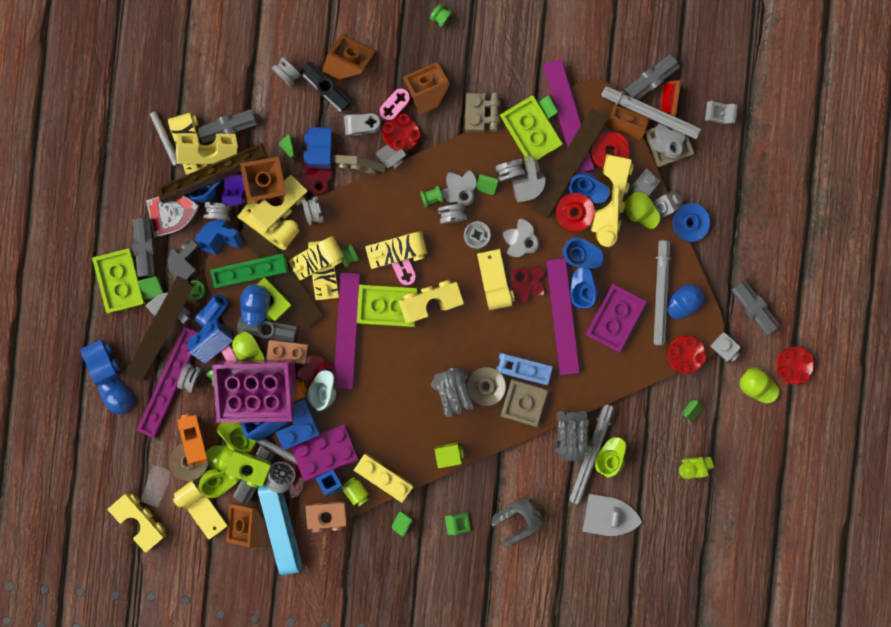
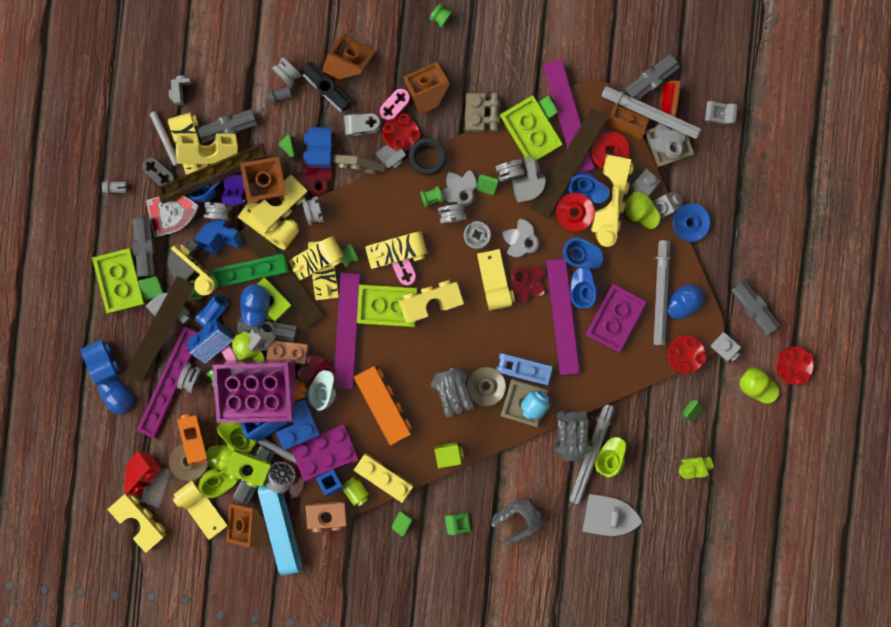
none -> light grey pin [102,179,127,195]
none -> red slope [124,451,162,496]
none -> dark grey beam [142,158,175,186]
none -> light grey bracket [169,76,193,106]
none -> light yellow door [171,244,218,295]
none -> light grey tile [248,328,275,351]
none -> dark grey pin [267,86,292,104]
none -> orange brick [354,366,412,445]
none -> black tyre [409,138,446,176]
none -> medium azure head [521,390,550,420]

